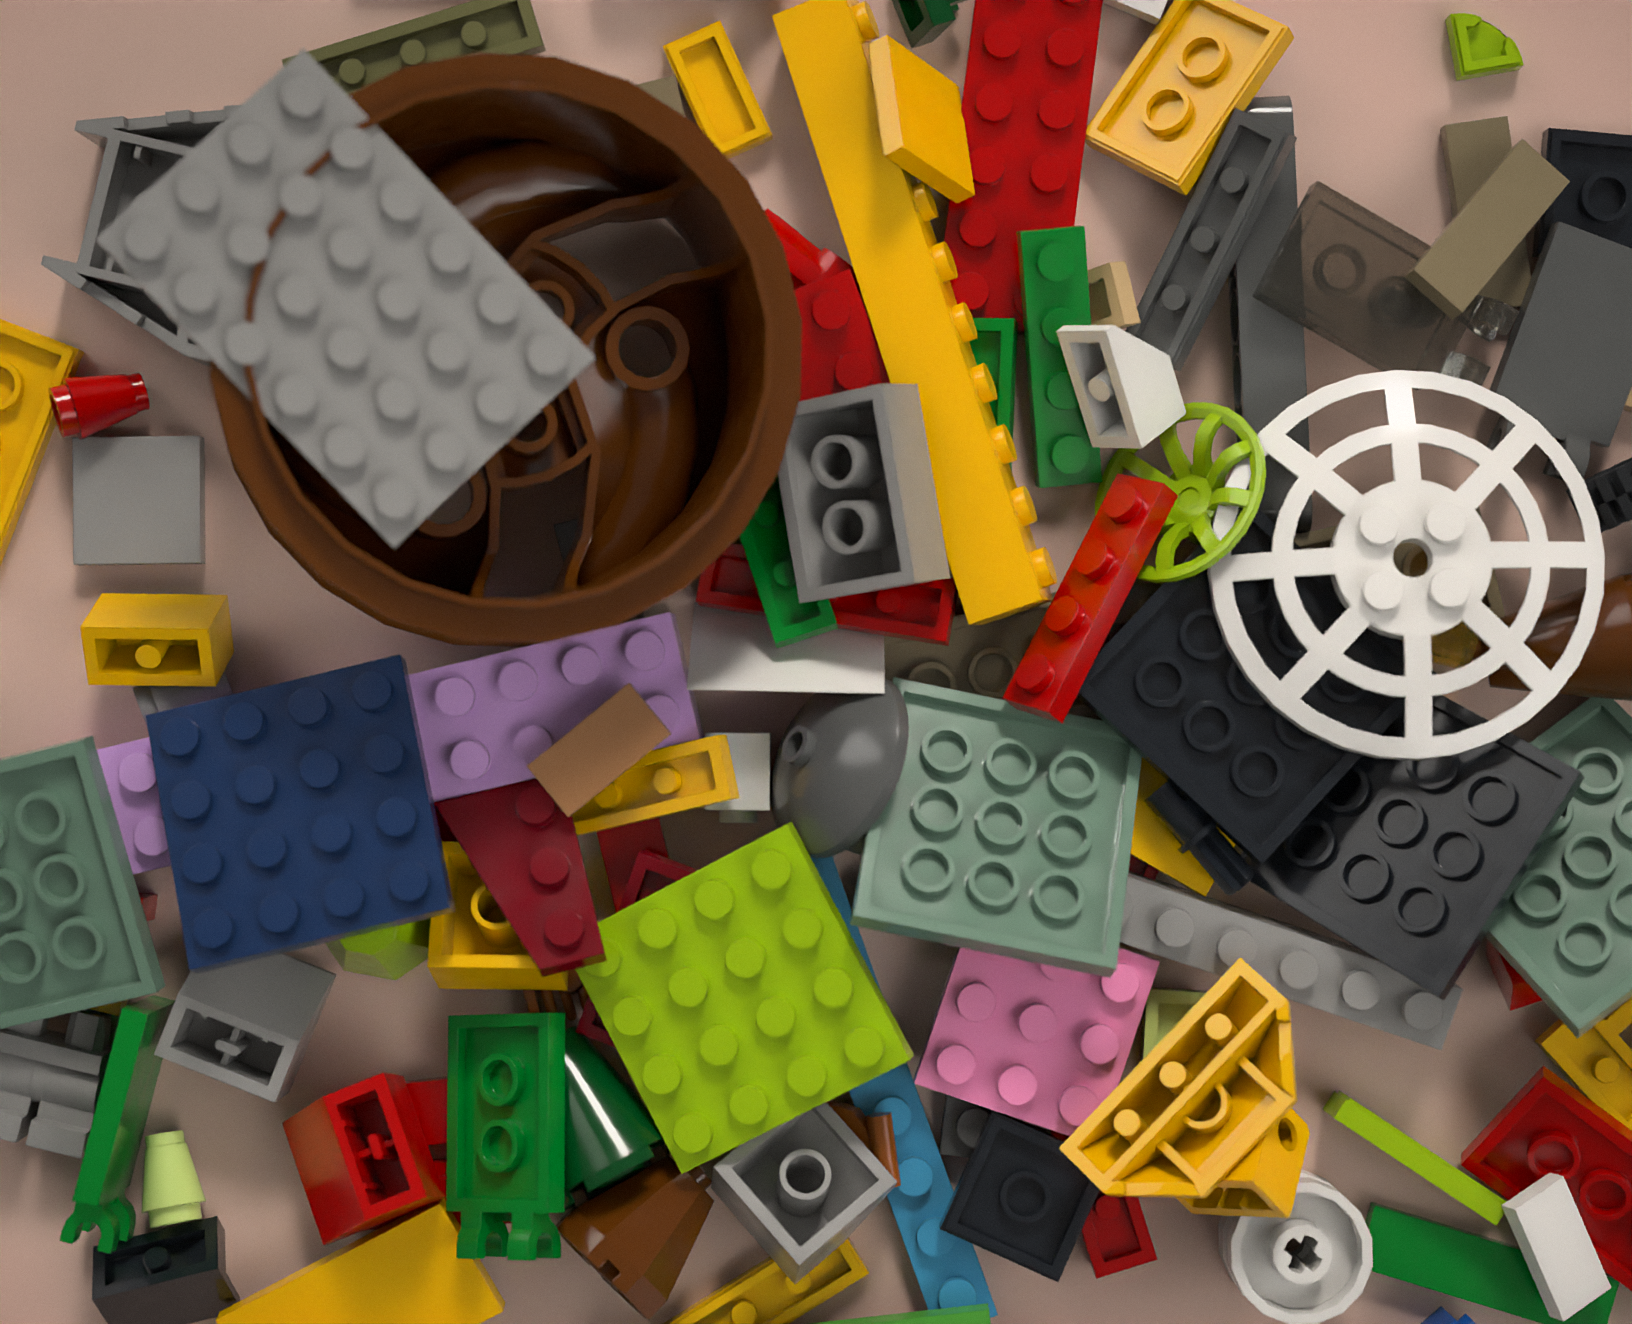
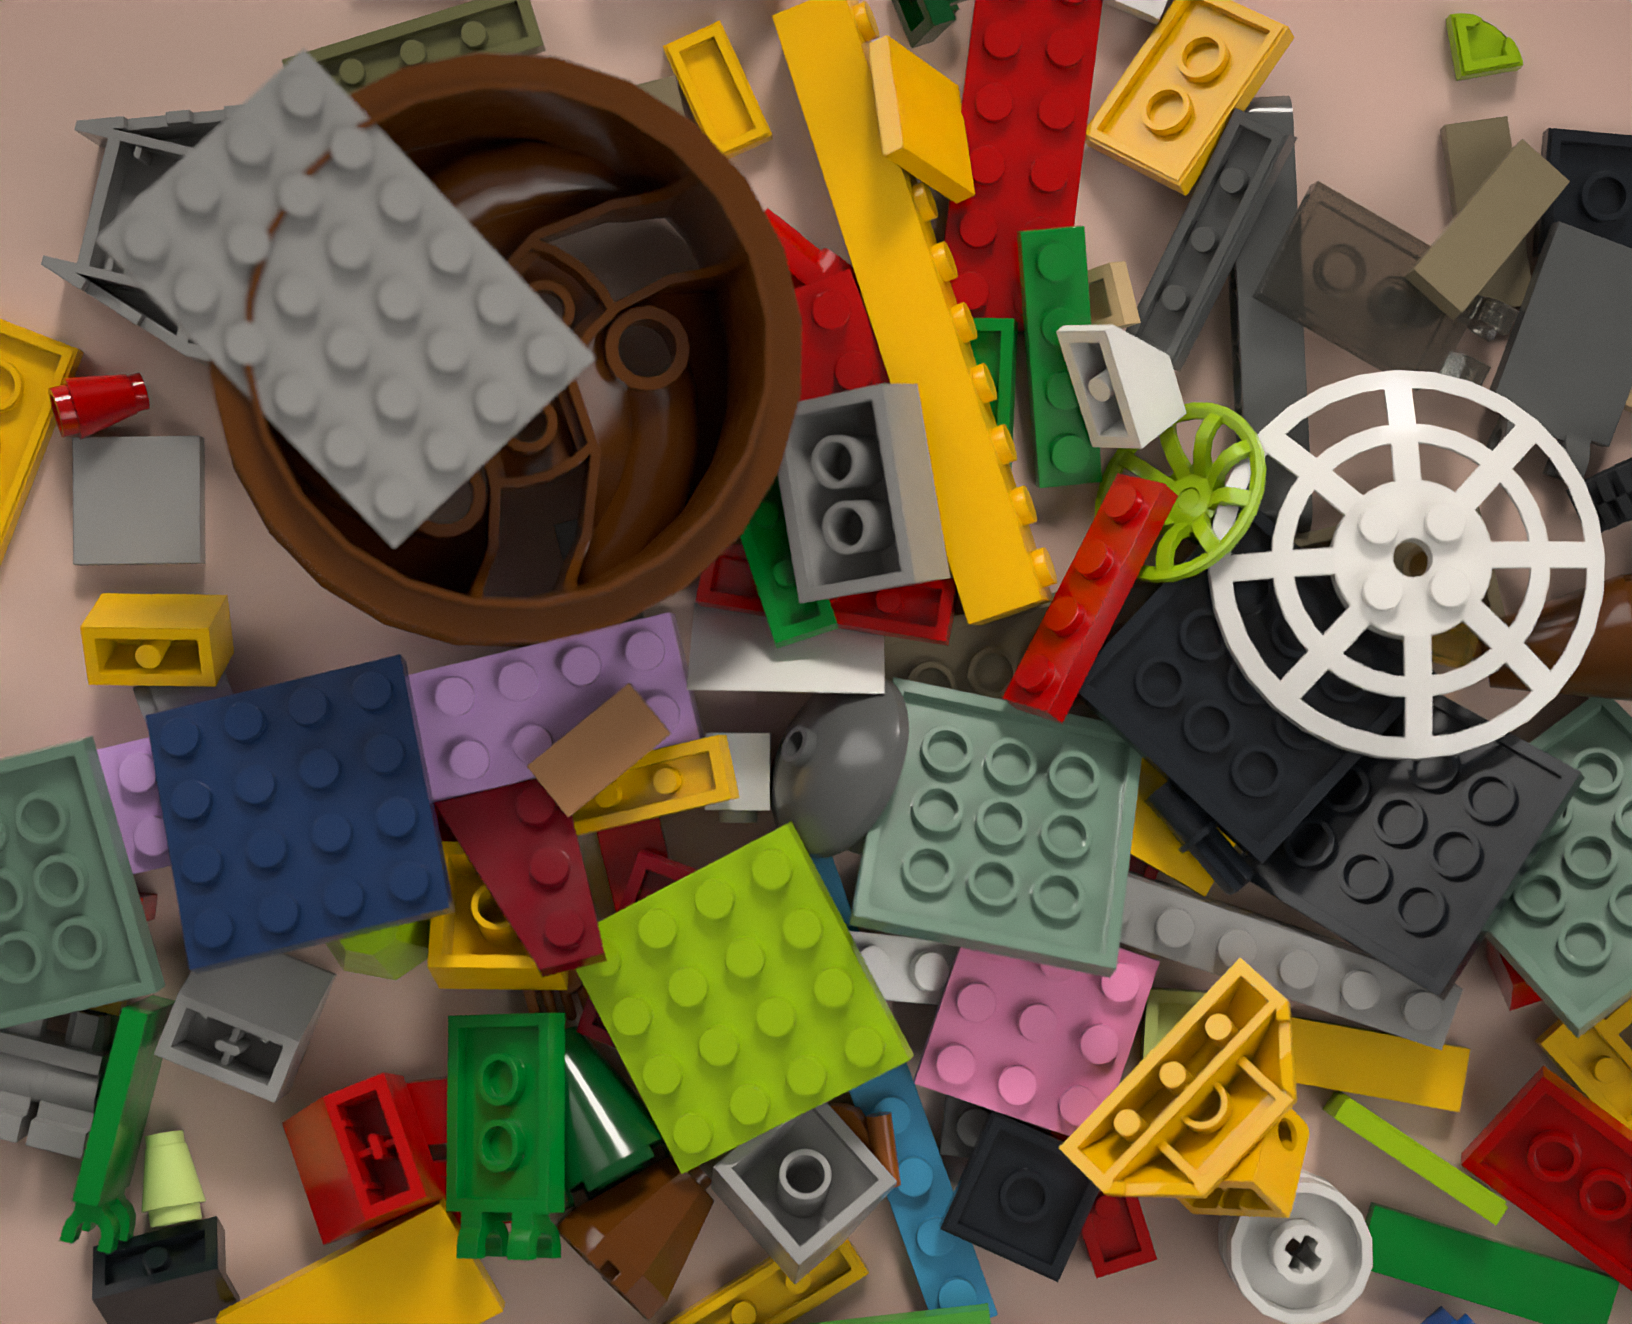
white tile [1501,1172,1611,1321] -> none
none -> white plate [849,931,957,1005]
none -> yellow tile [1291,1015,1471,1112]

